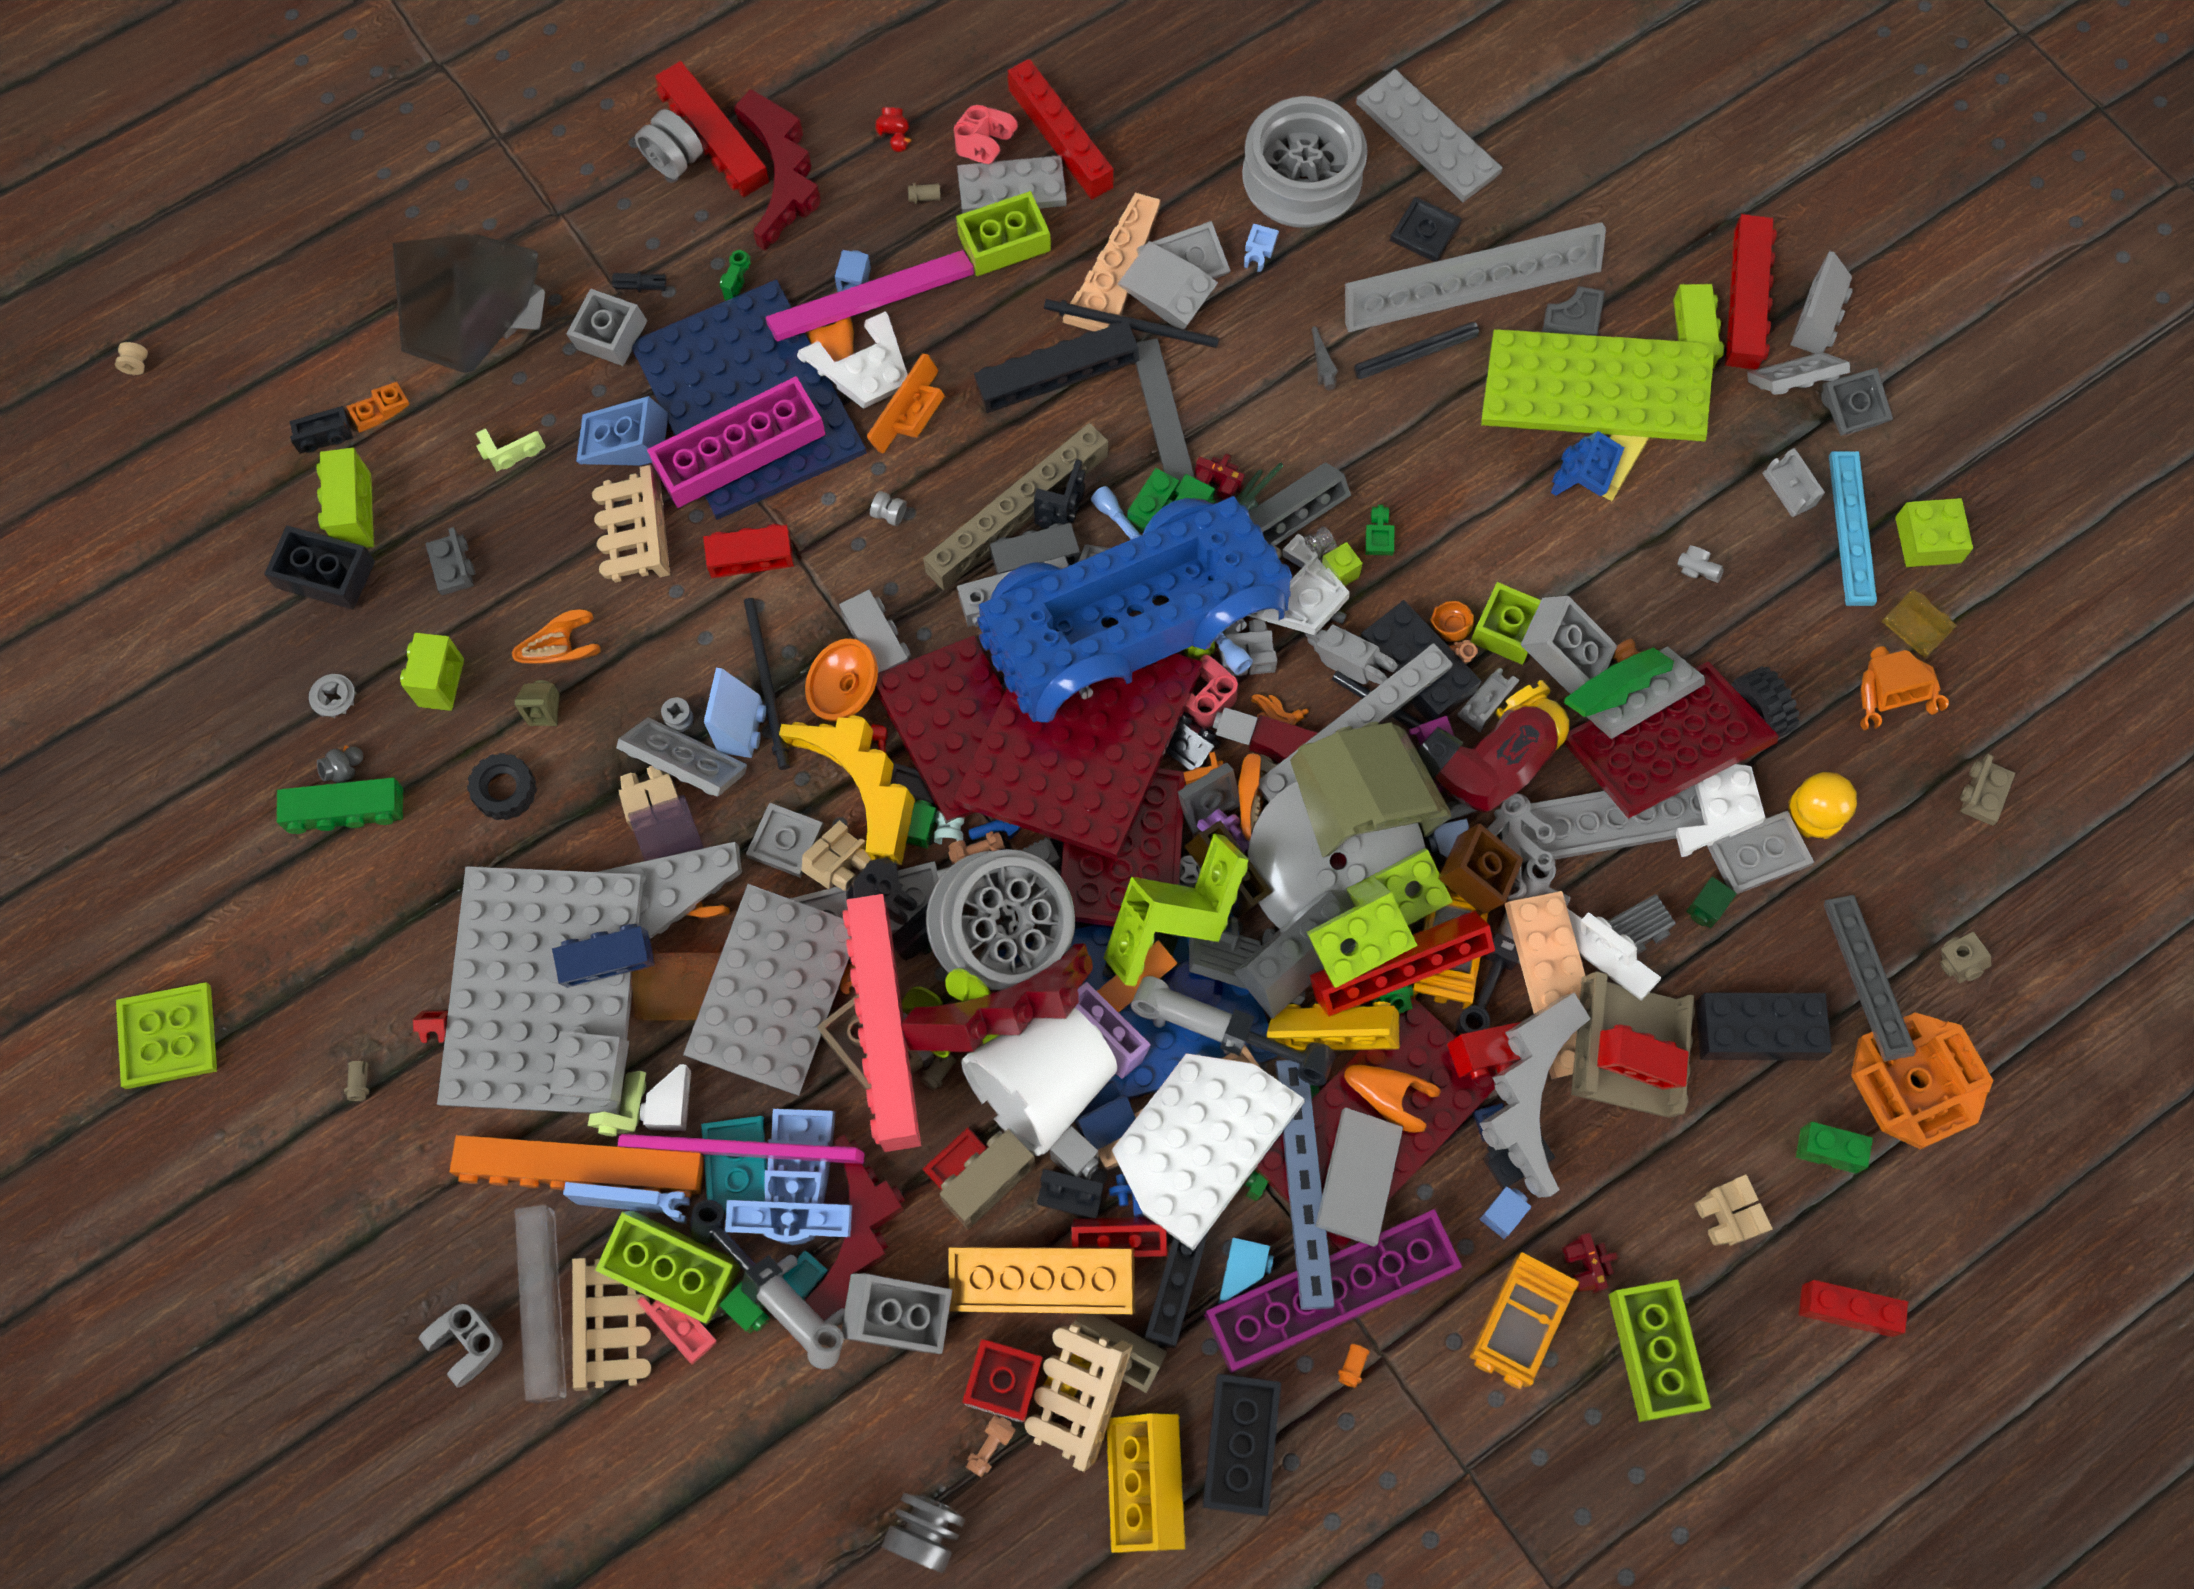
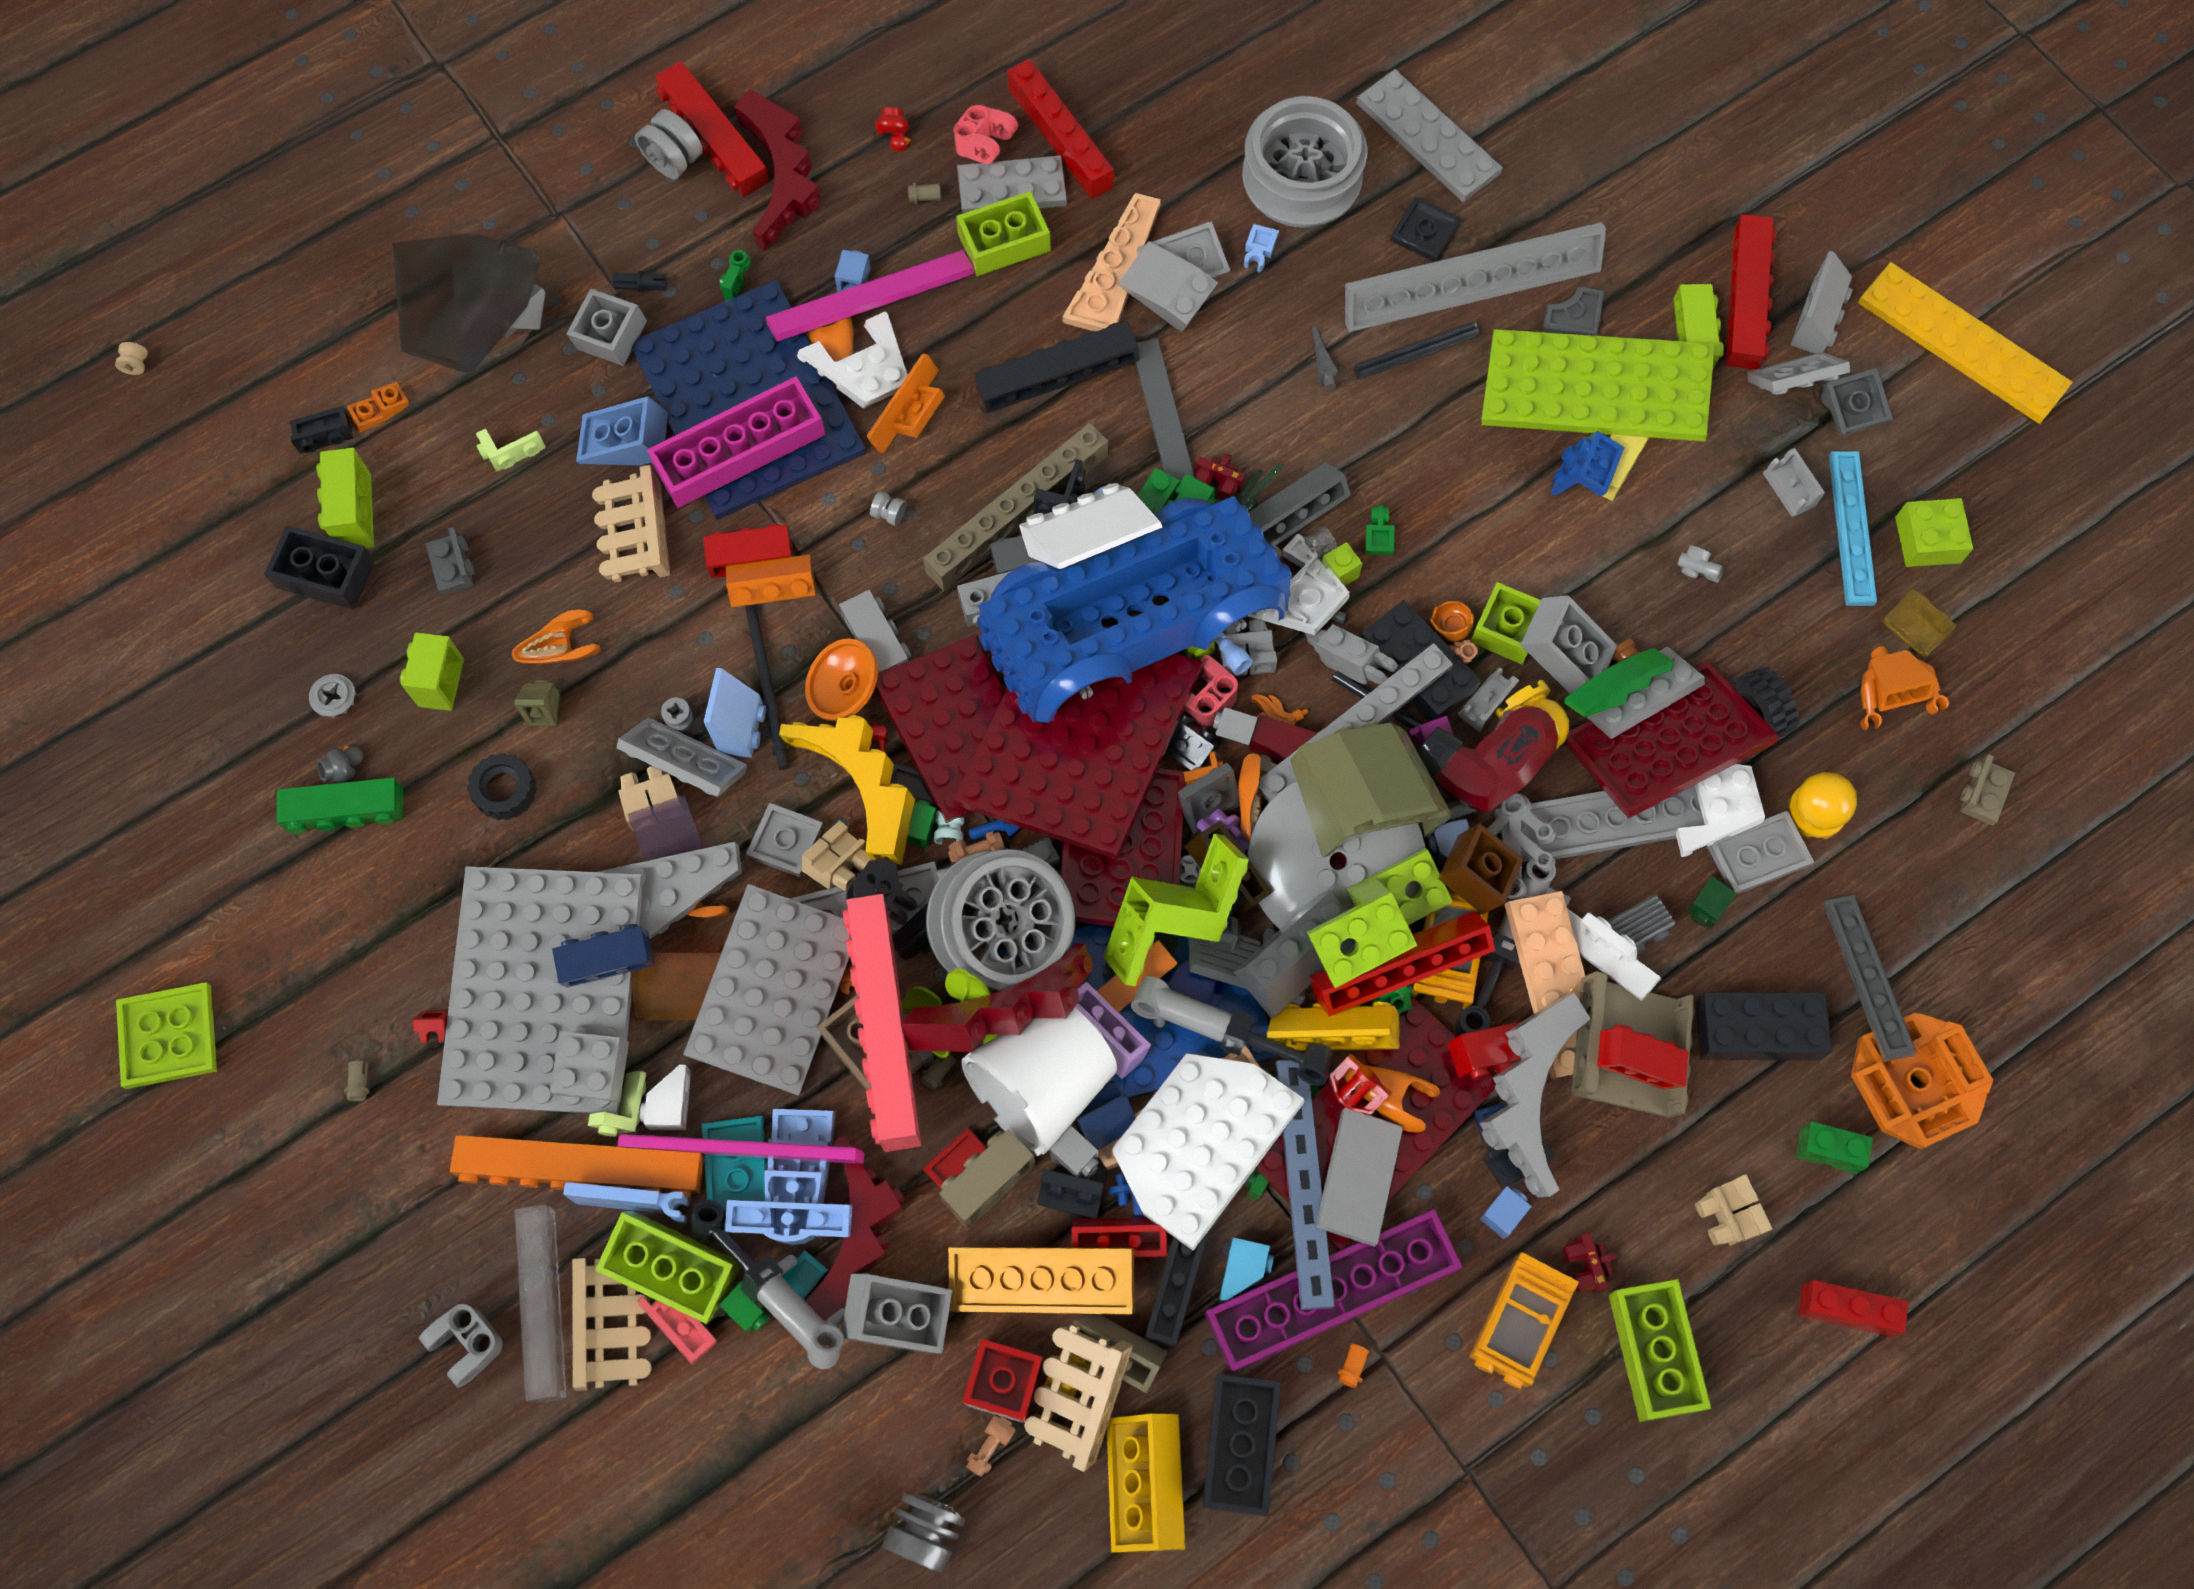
black bar [1044,299,1219,348] -> none
dark tan brick [1940,932,1991,984] -> none
none -> orange brick [726,554,816,607]
none -> white slope [1019,483,1162,569]
none -> red piece [1330,1054,1392,1115]
none -> yellow plate [1858,262,2073,424]

